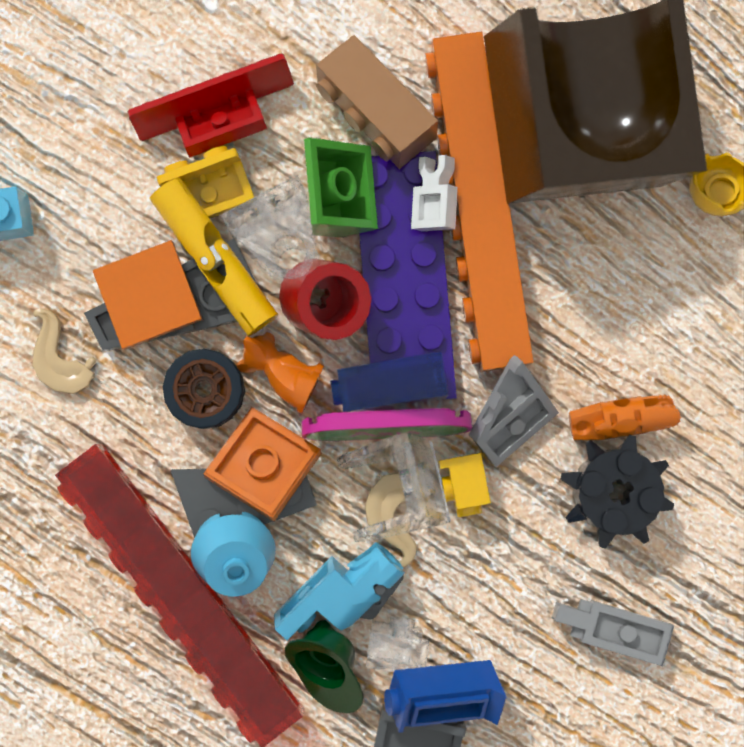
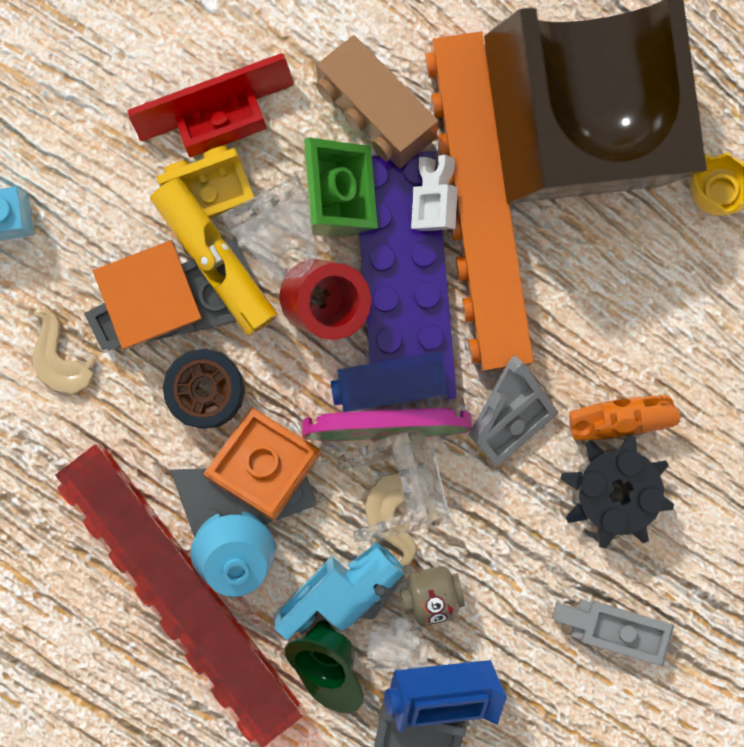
orange animal [236,332,324,414] -> none
yellow brick [437,453,491,517] -> none
none -> dark tan head [400,566,465,626]

